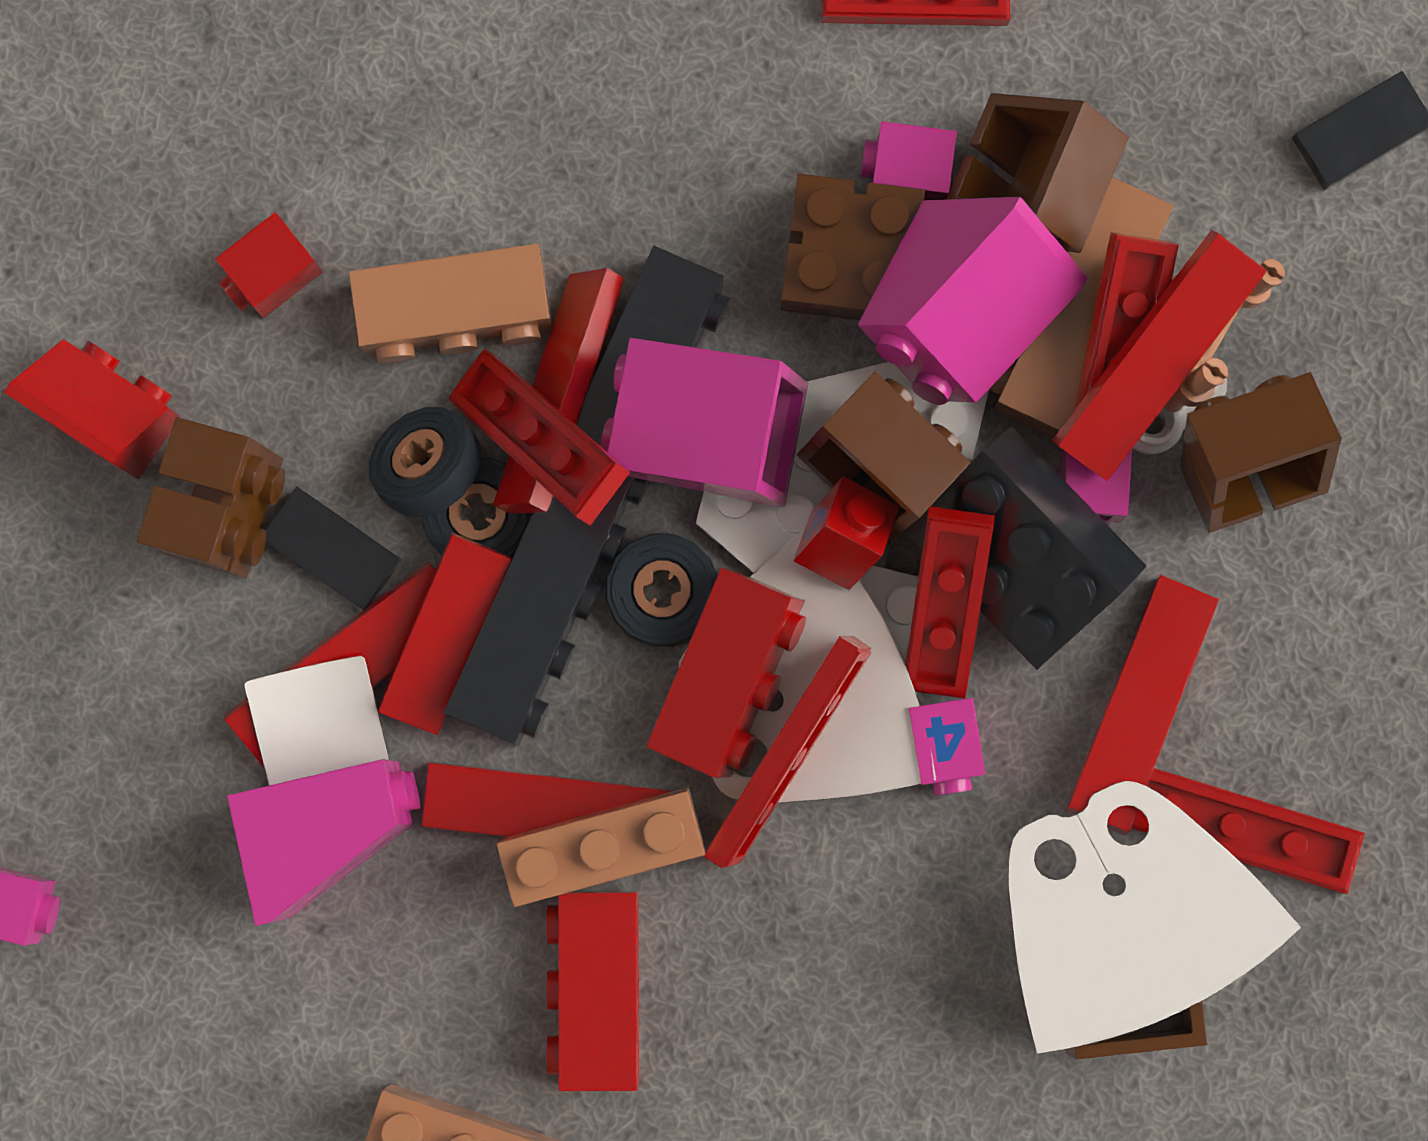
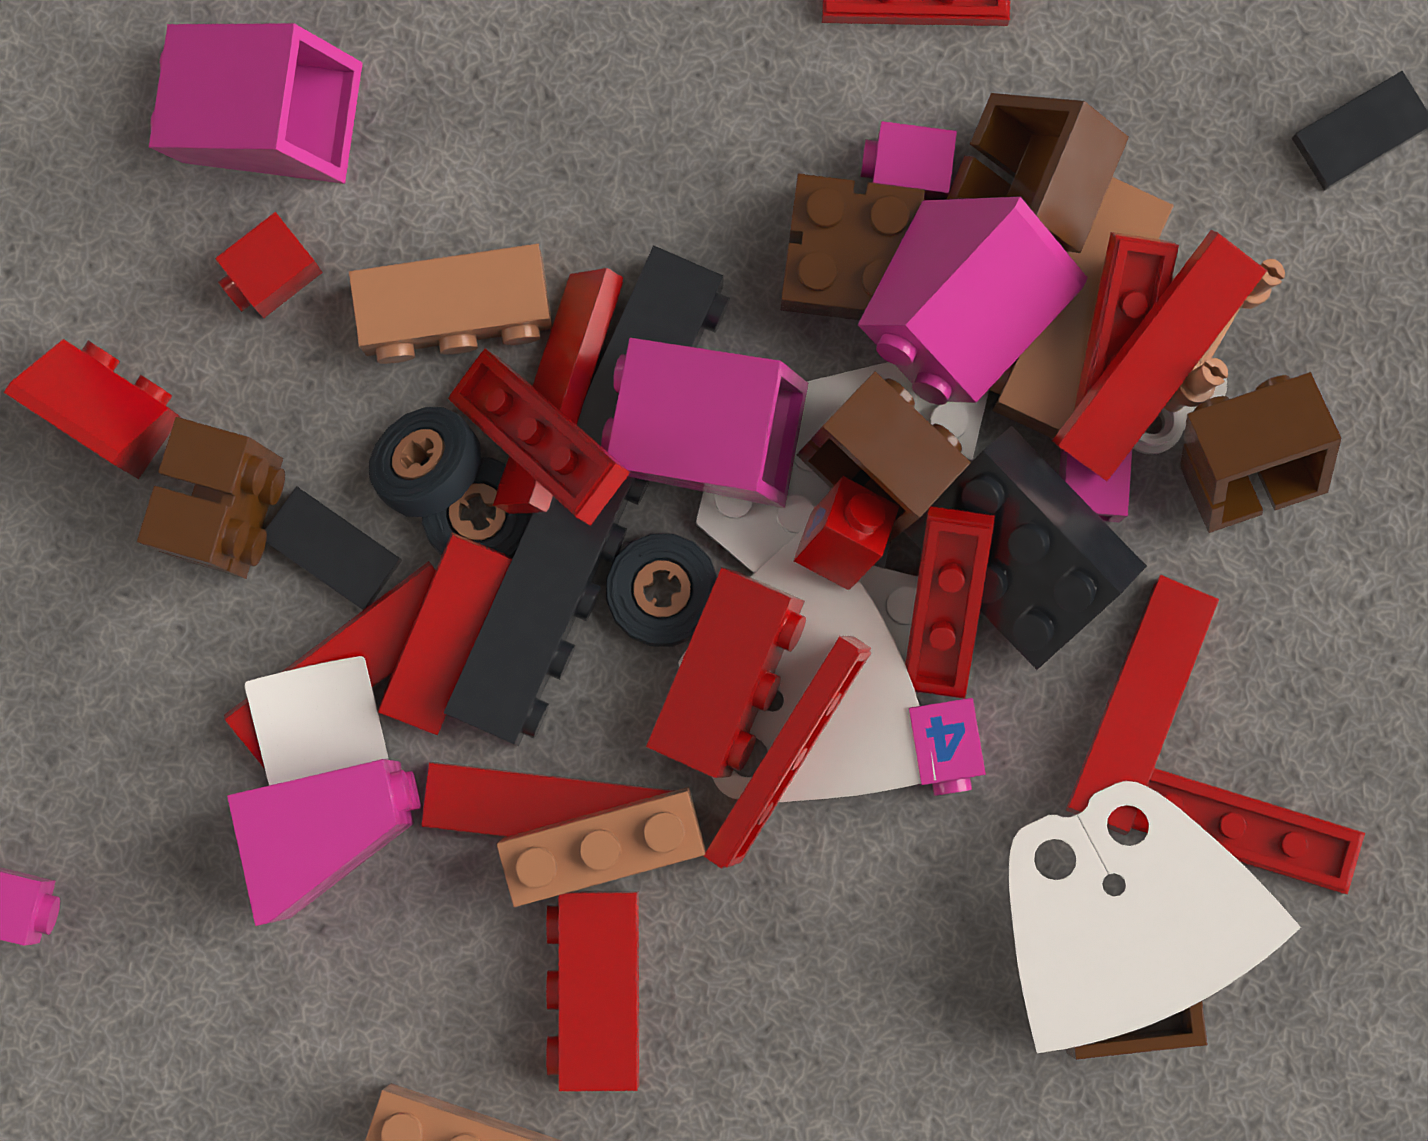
none -> dark pink slope [149,23,363,184]

